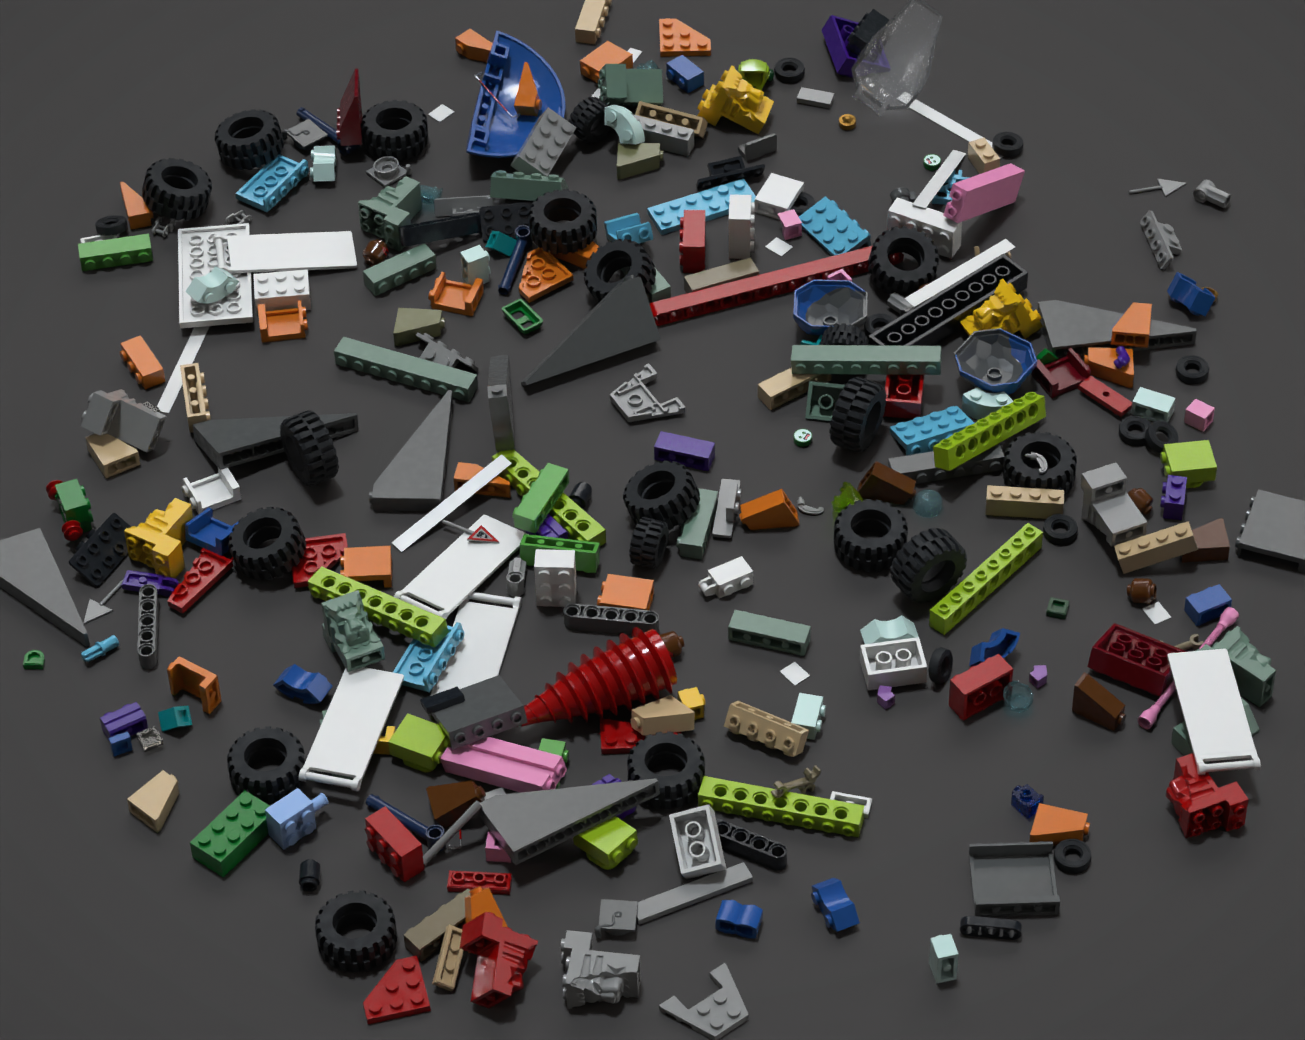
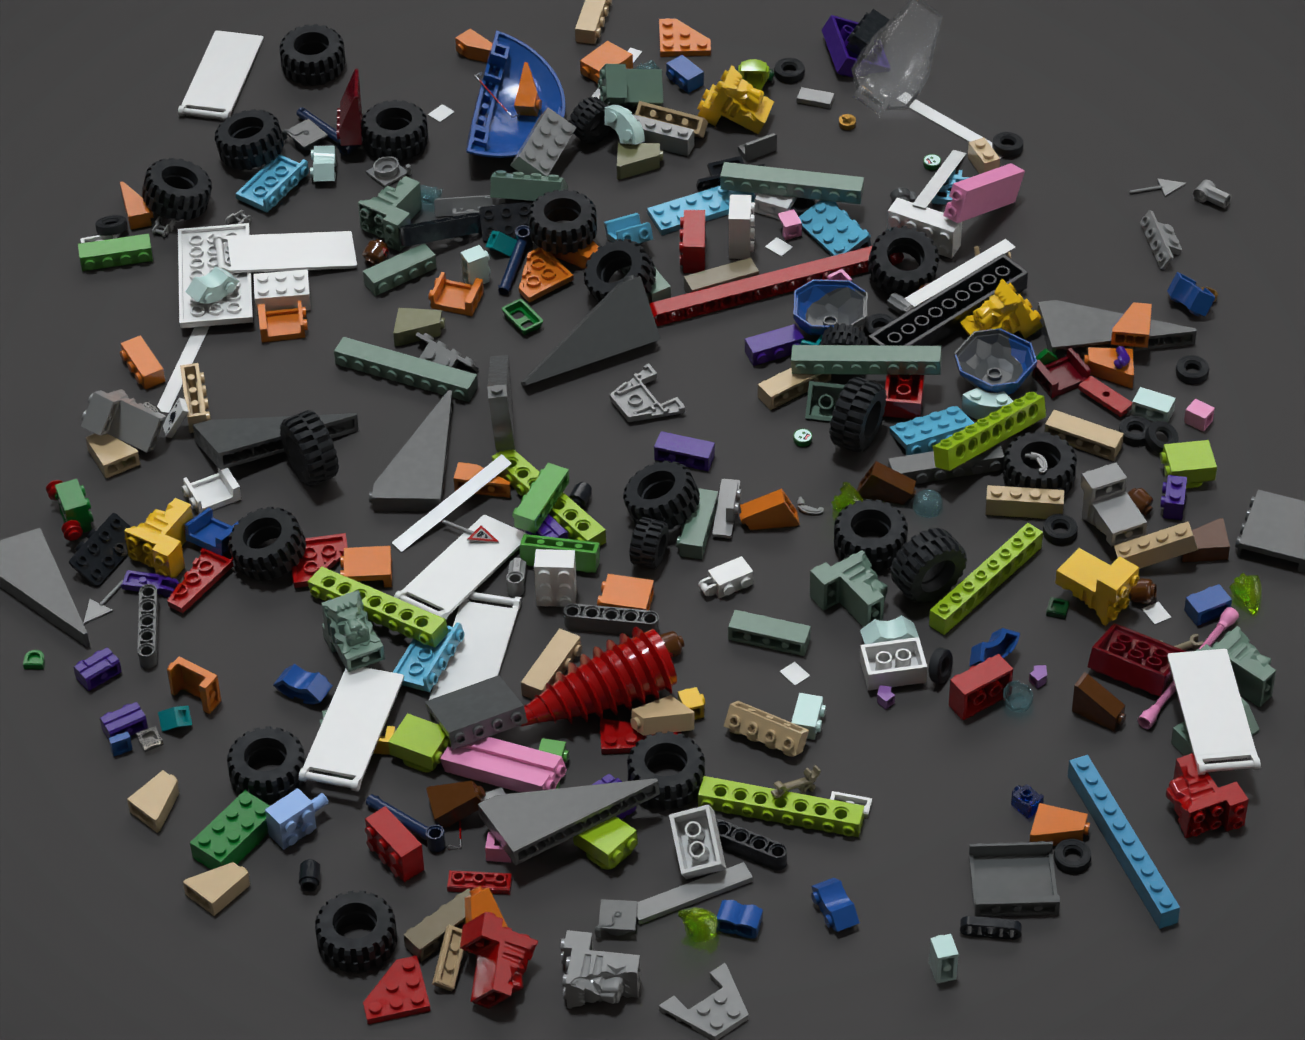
medium azure axle [81,635,119,662] -> none
black tile [420,686,465,714] -> none
light grey bar [423,800,482,865] -> none
none -> dark purple brick [74,647,122,691]
none -> white tile [163,398,189,438]
none -> white flag [178,30,264,121]
none -> tan slope [183,862,250,916]
none -> black tyre [279,24,346,85]
none -> tan brick [521,628,582,700]
none -> clear neon green hat [678,907,717,943]
none -> sand green brick [720,162,864,205]
none -> dark purple brick [745,324,804,366]
none -> sand green brick [810,550,888,627]
none -> tan brick [1044,410,1124,461]
none -> yellow brick [1055,548,1139,626]
none -> dark azure brick [1068,755,1180,929]
none -> clear neon green hat [1229,573,1262,615]

